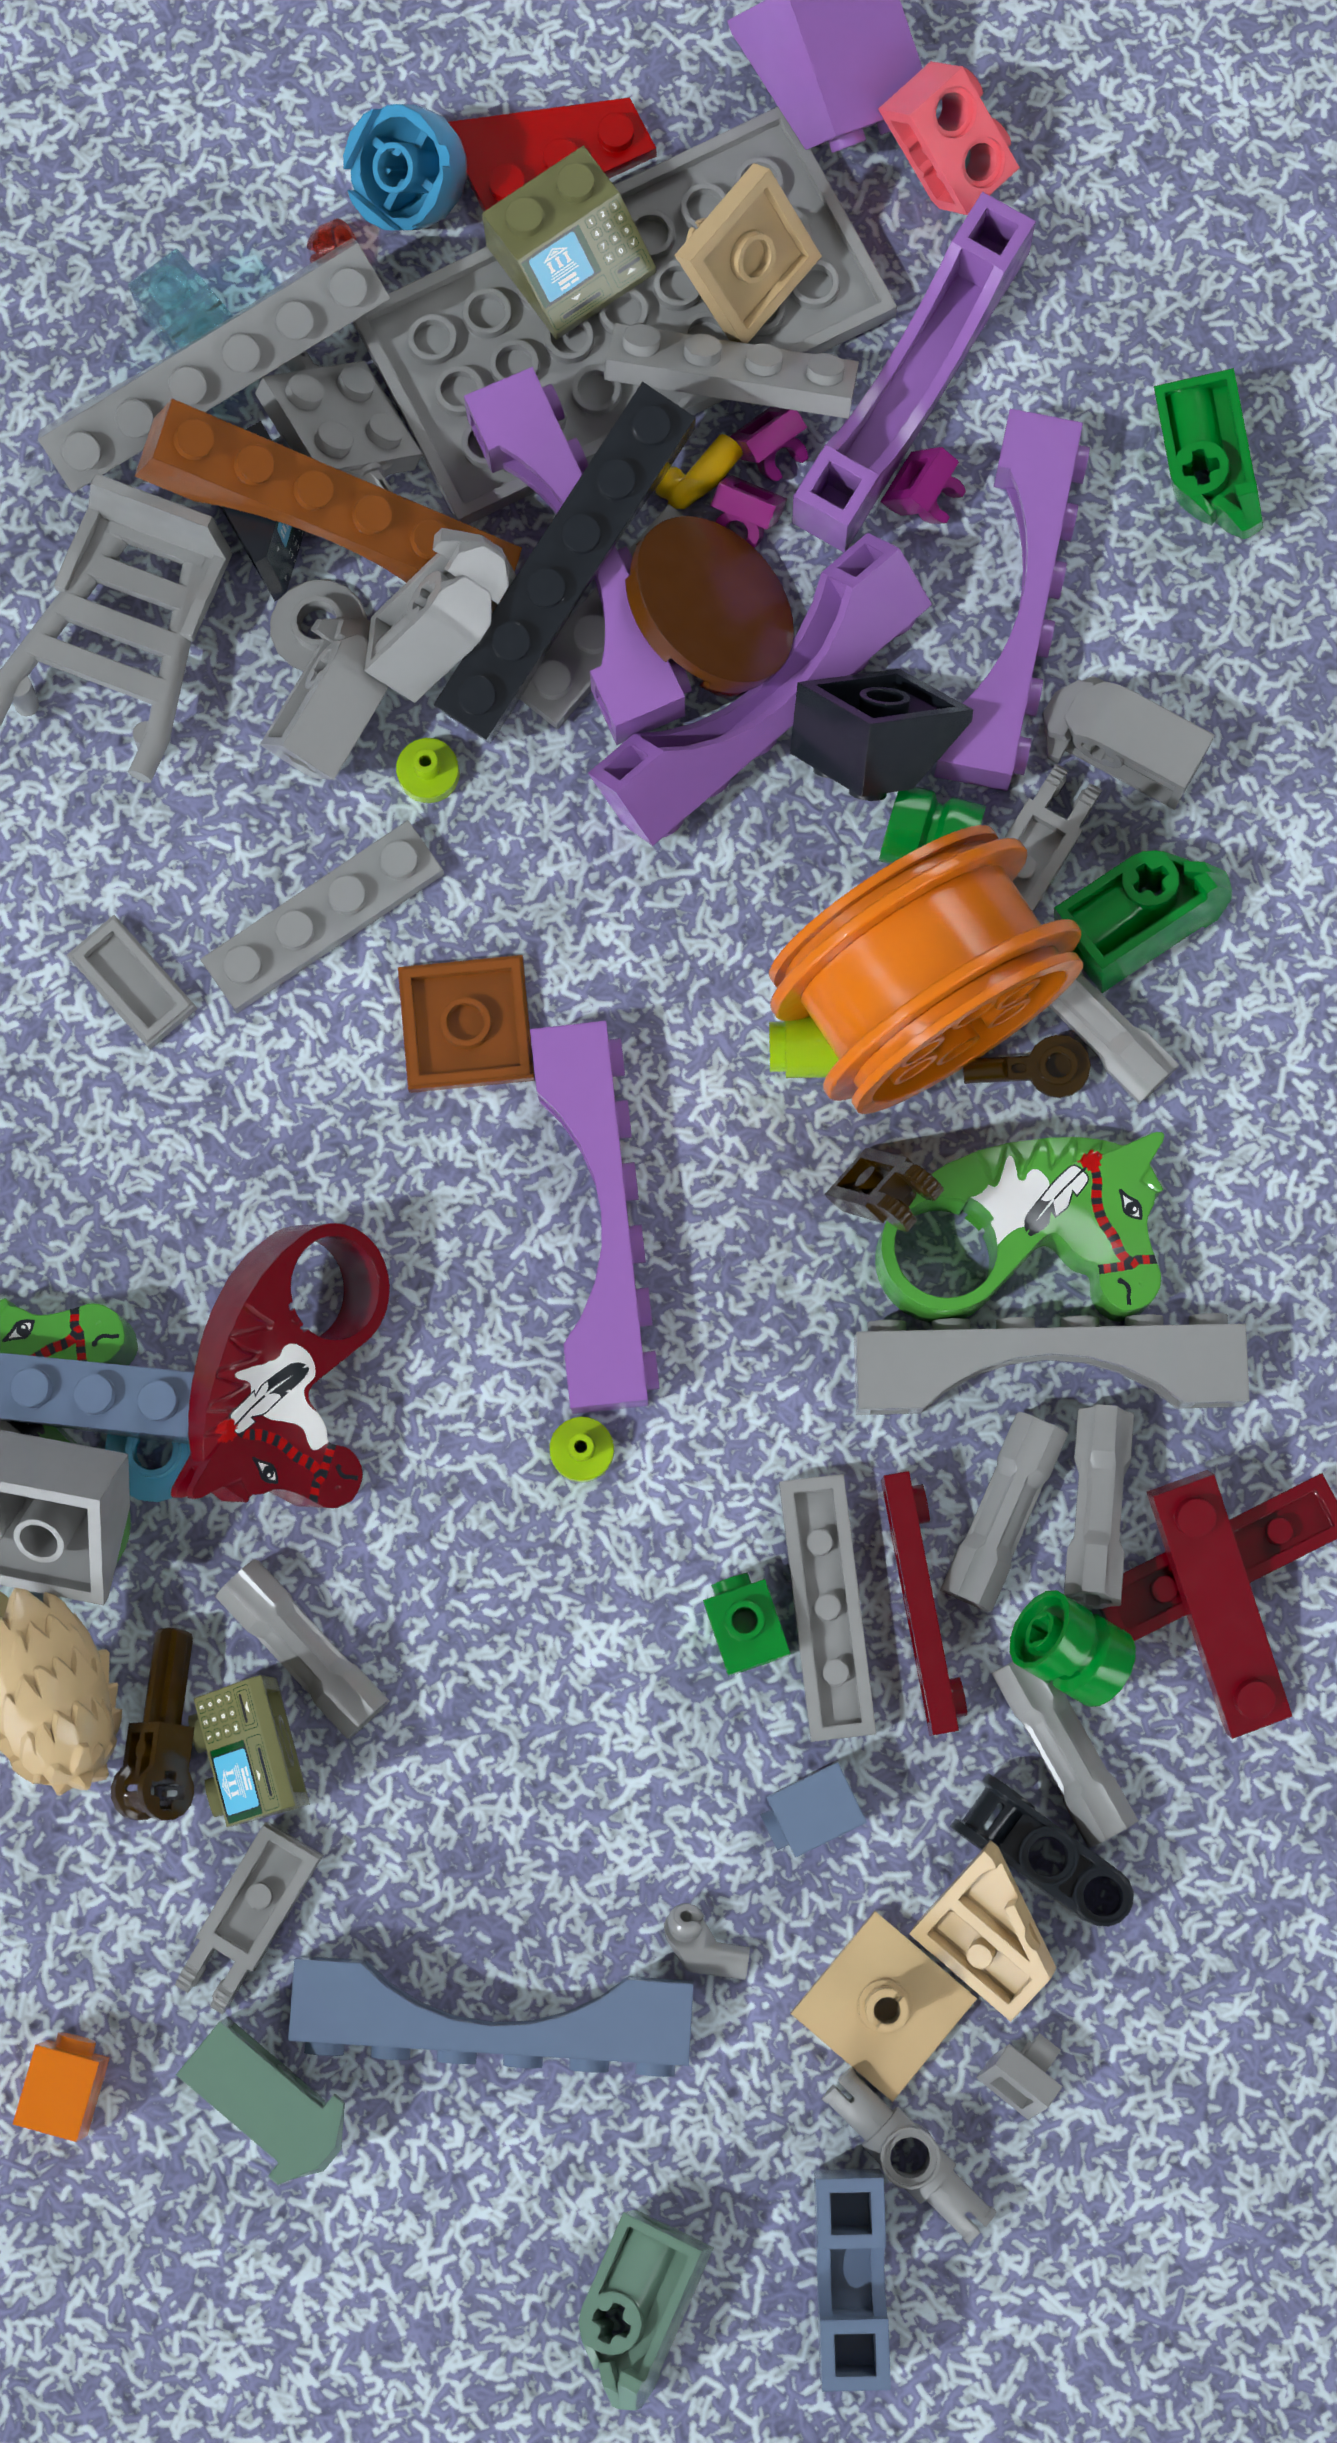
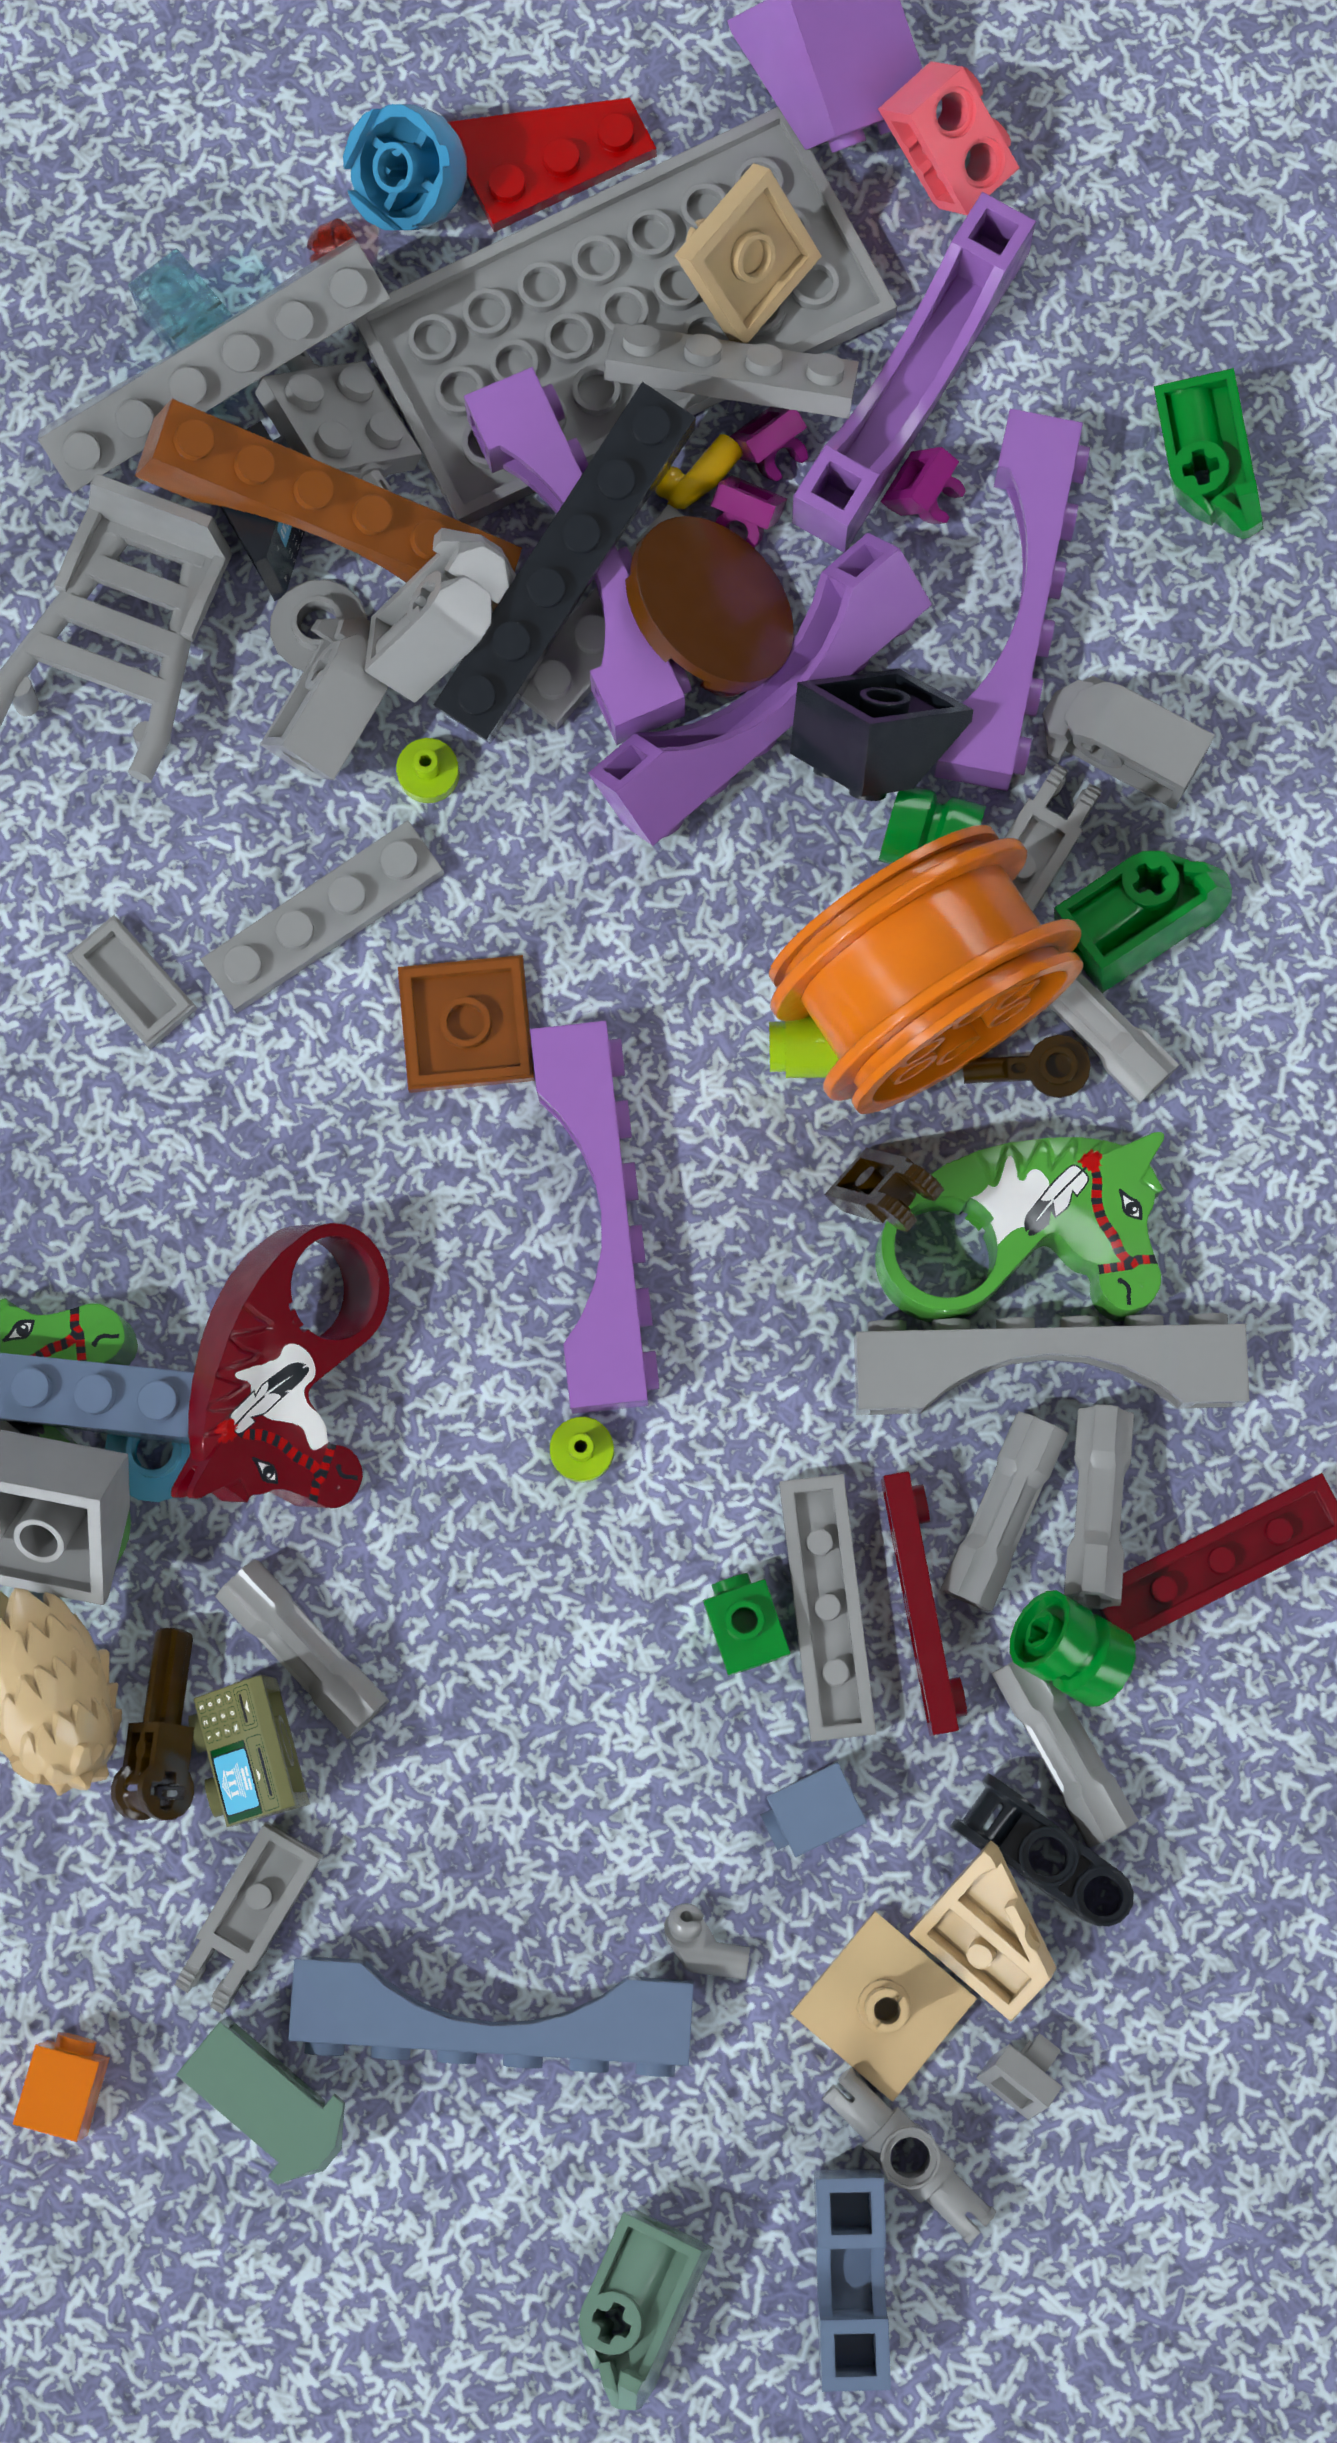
olive slope [482,145,656,340] -> none
dark red plate [1147,1470,1293,1739] -> none

